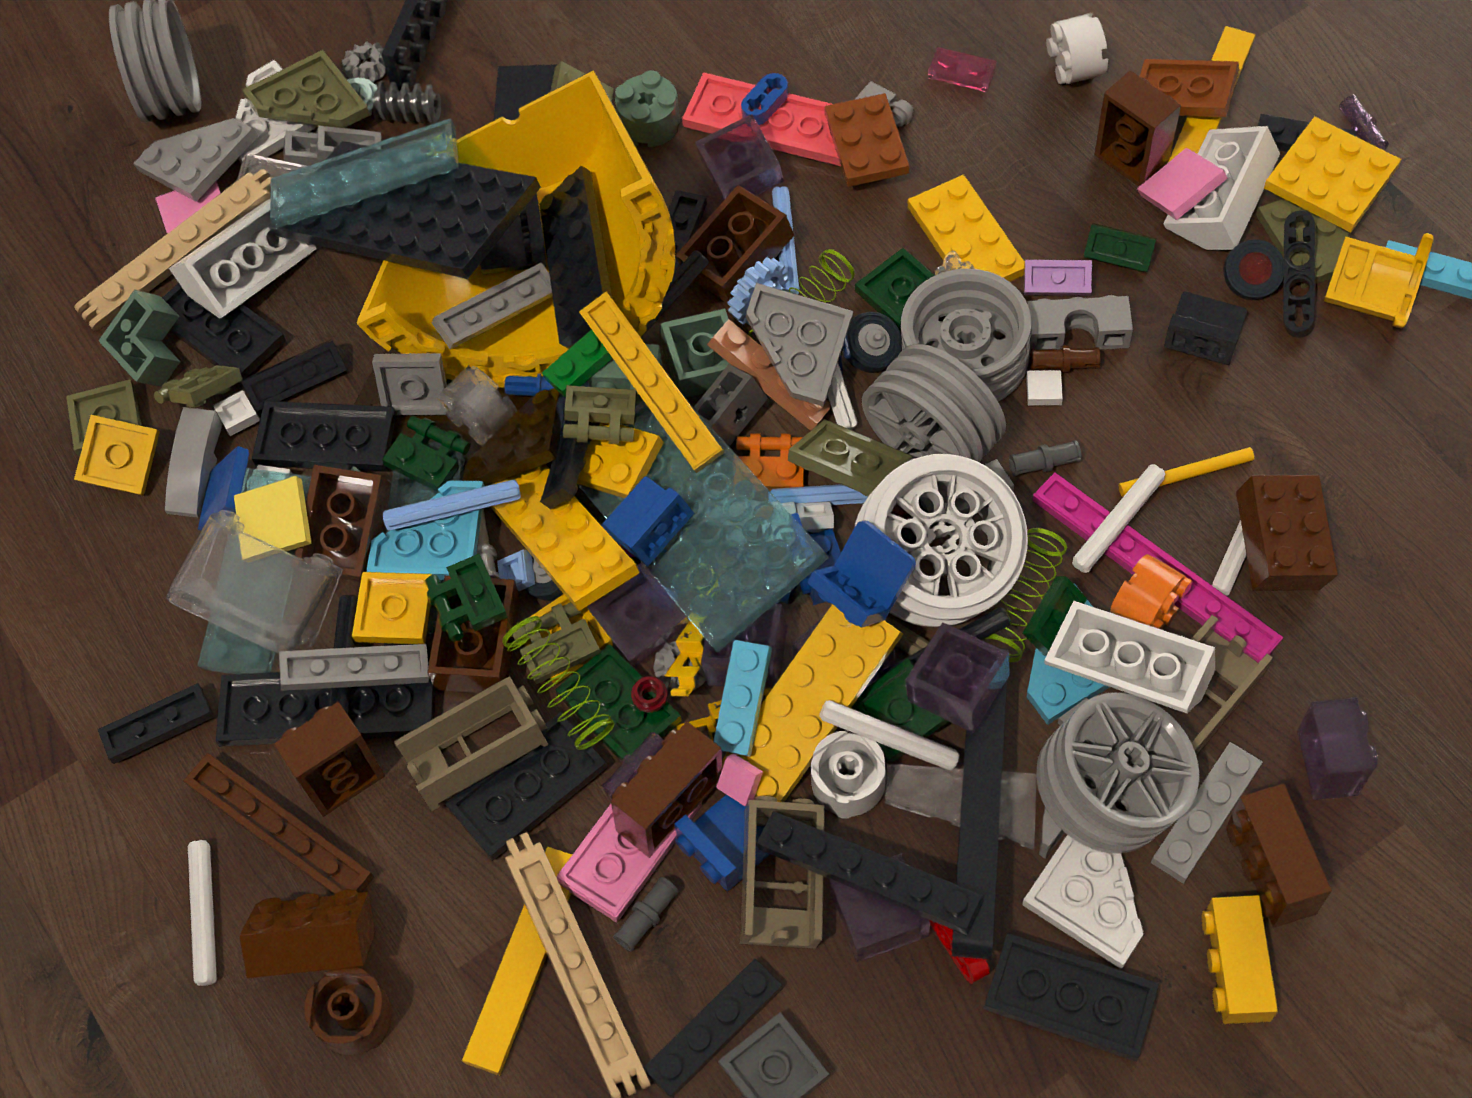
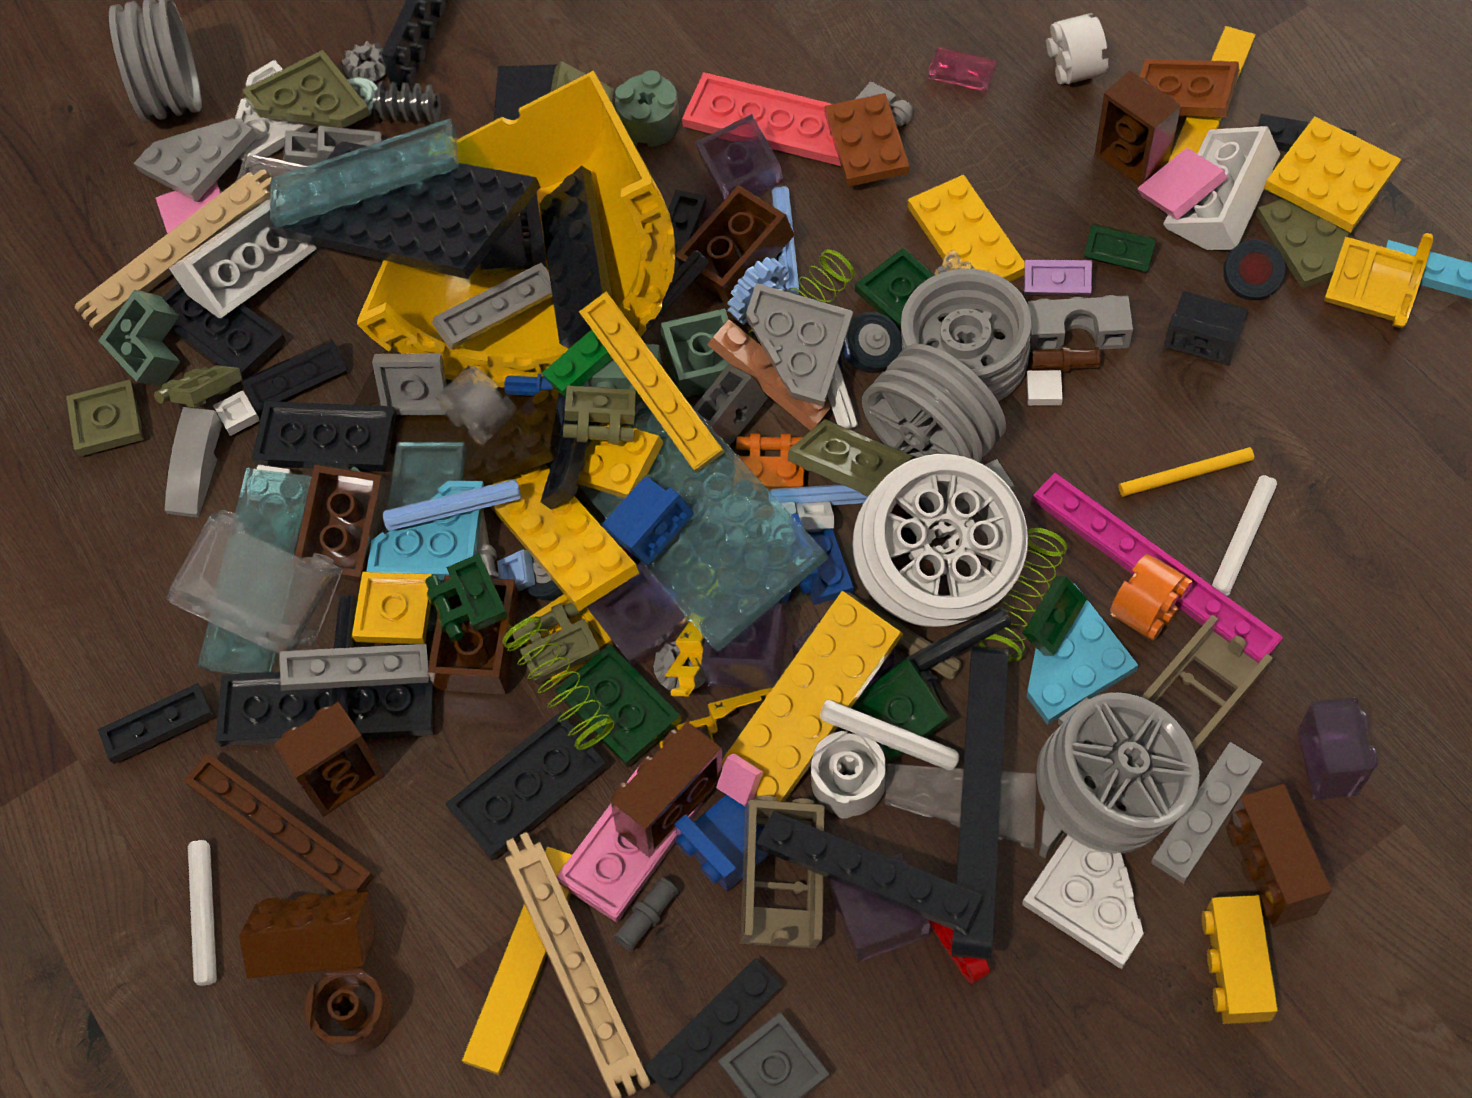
yellow plate [74,415,160,496] -> none
blue tile [198,446,249,533] -> none
light yellow tile [234,476,312,563] -> none
dark green plate [382,416,471,492] -> none
dark tan door [394,676,548,811] -> none
pin [601,732,664,798] -> none
dark red plate [631,676,668,712] -> none
medium azure plate [713,640,772,757] -> none
blue beam [741,73,788,125] -> none
blue bracket [807,520,916,628] -> none
clear purple brick [905,622,1010,733] -> none
black plate [984,933,1159,1062] -> none
dark grey pin [1009,440,1082,477] -> none
white slope [1044,601,1215,713] -> none
white axle [1072,464,1165,573] -> none
reddish brown brick [1236,475,1338,591] -> none
black beam [1283,210,1316,338] -> none
pin [1339,95,1389,151] -> none

